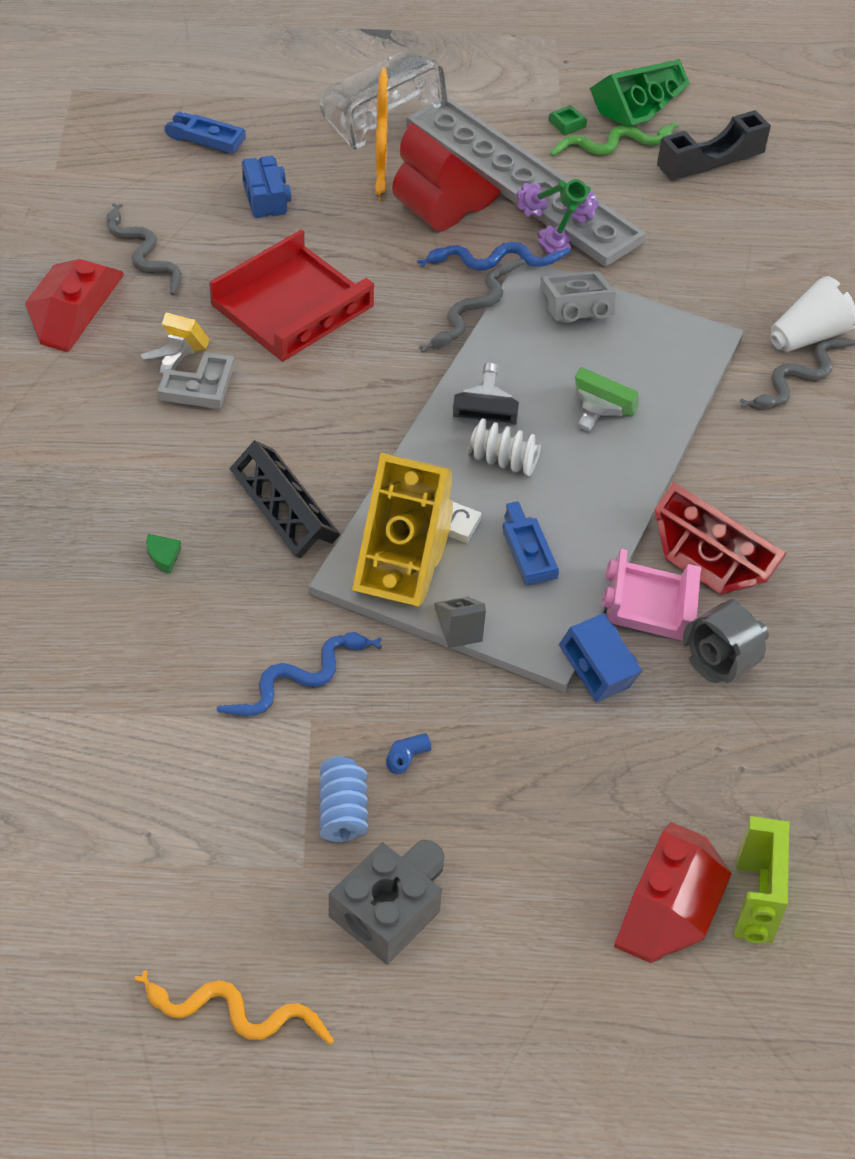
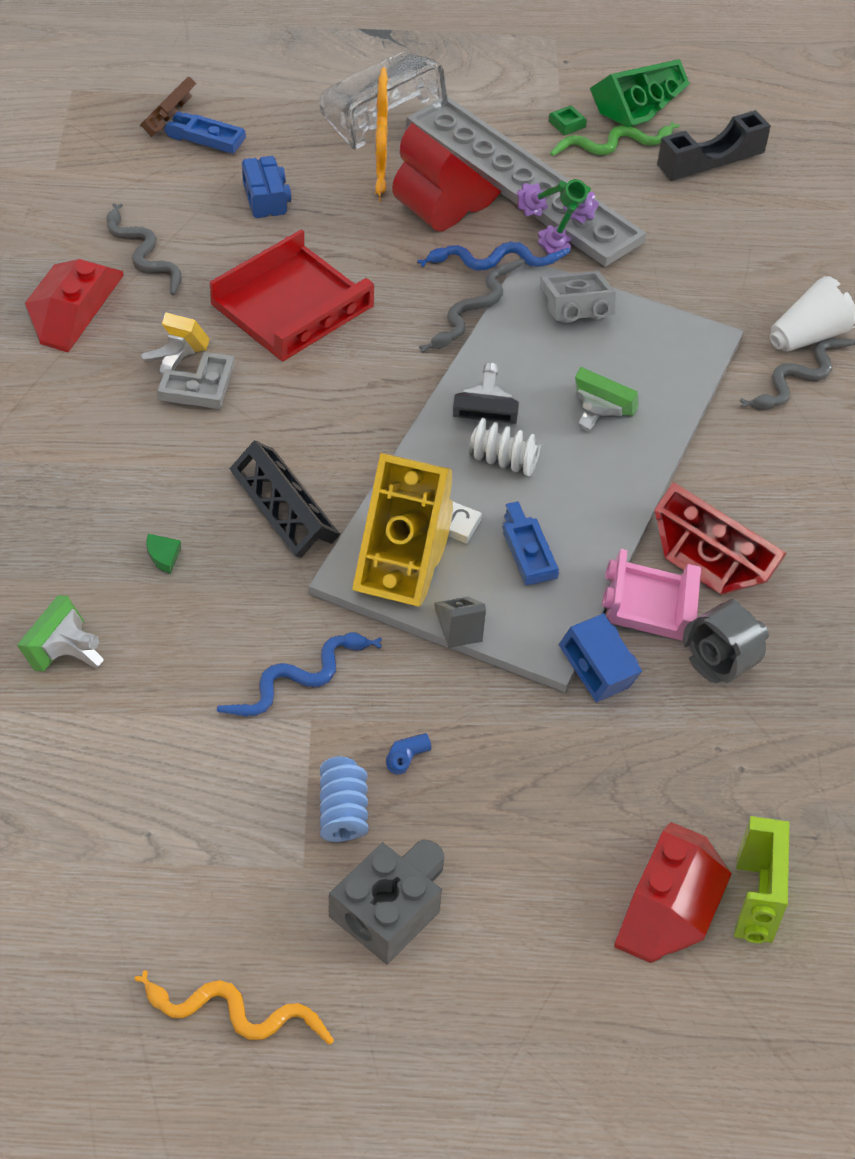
none -> piece [17,595,104,672]
none -> reddish brown hinge [140,77,196,138]

